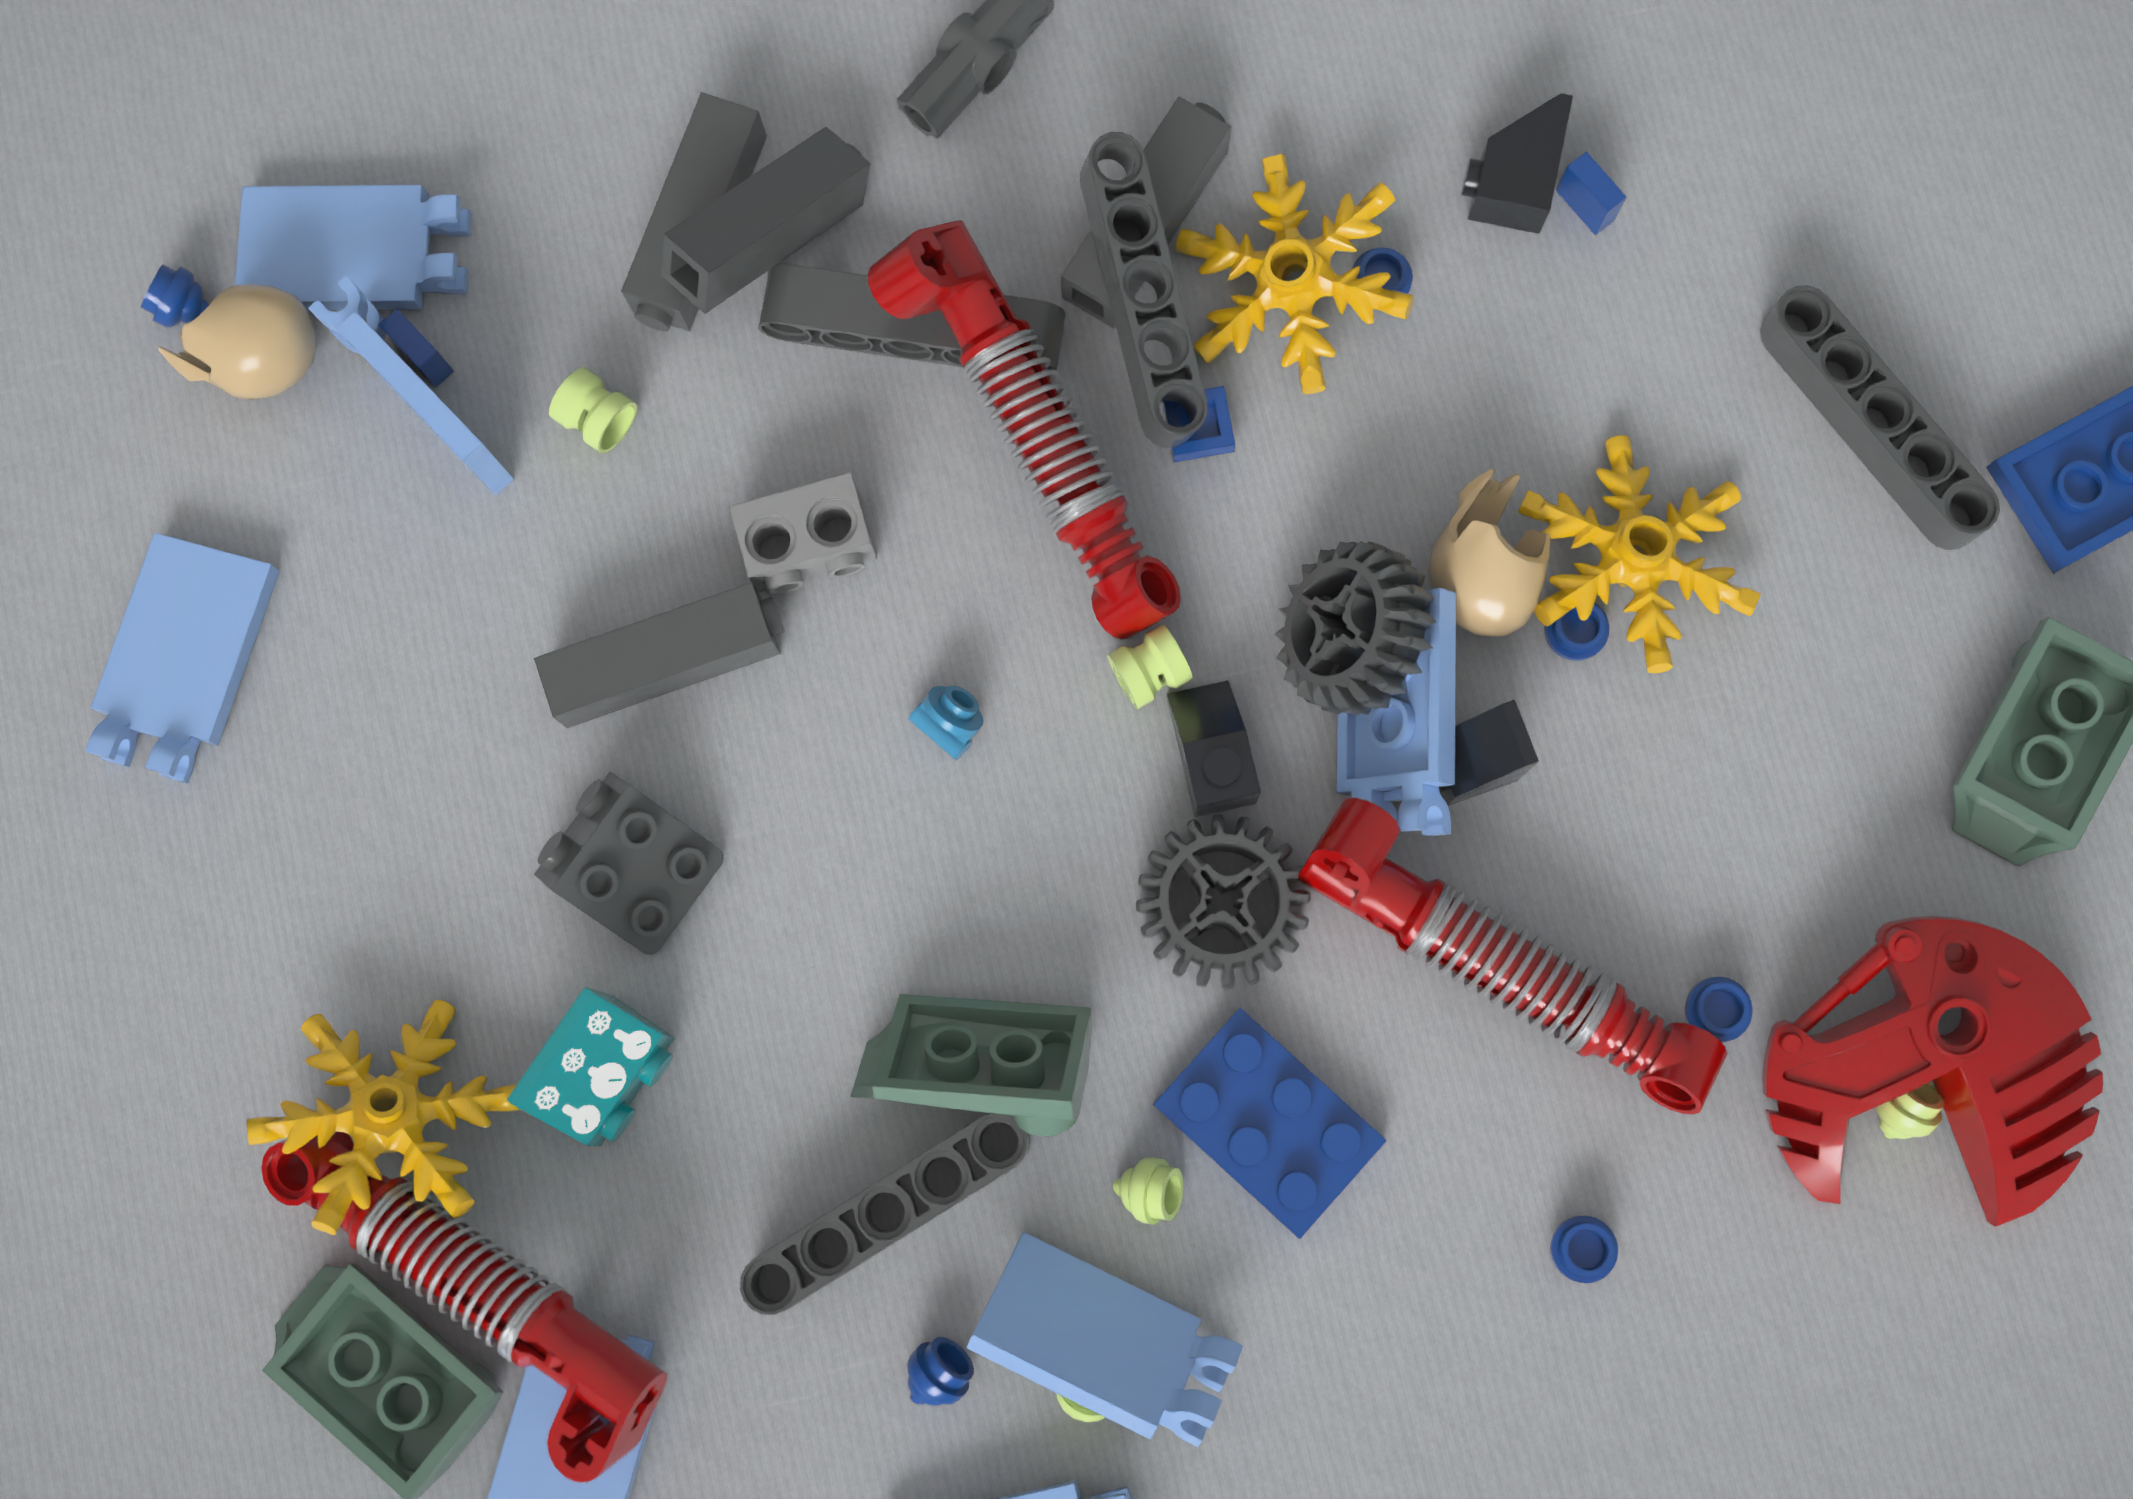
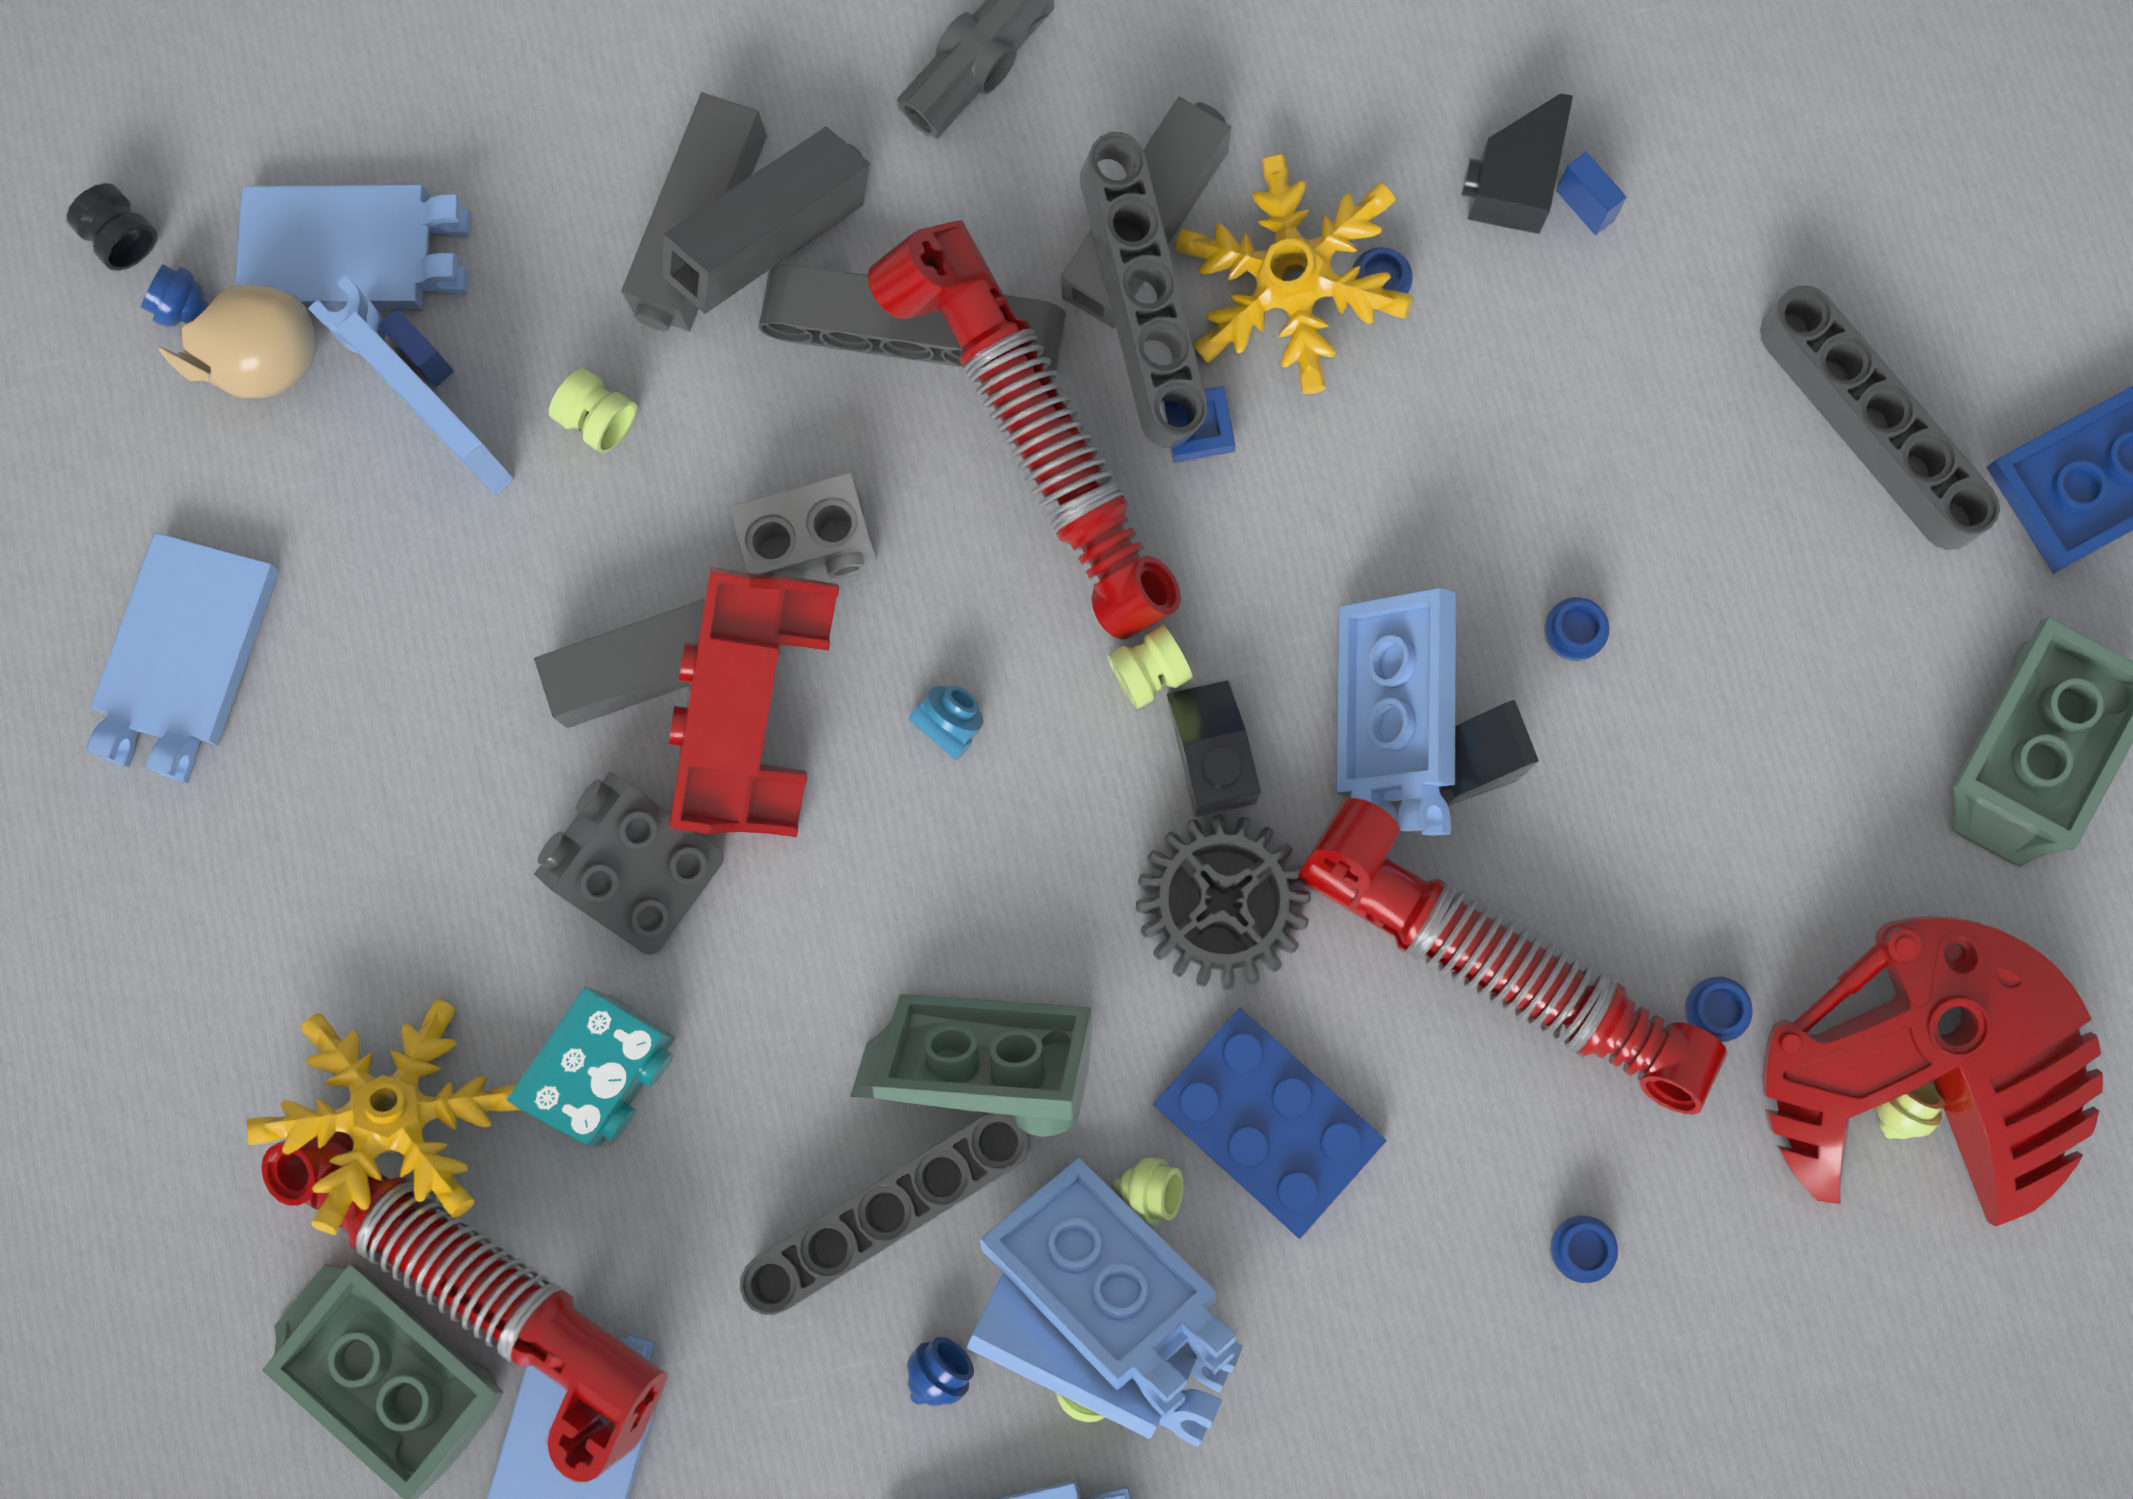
dark grey gear [1274,541,1437,715] -> none
tan helmet [1428,469,1551,637] -> none
yellow piece [1517,435,1761,674] -> none
none -> black wheel [66,183,157,271]
none -> red bracket [668,567,840,837]
none -> light blue tile [980,1157,1236,1419]

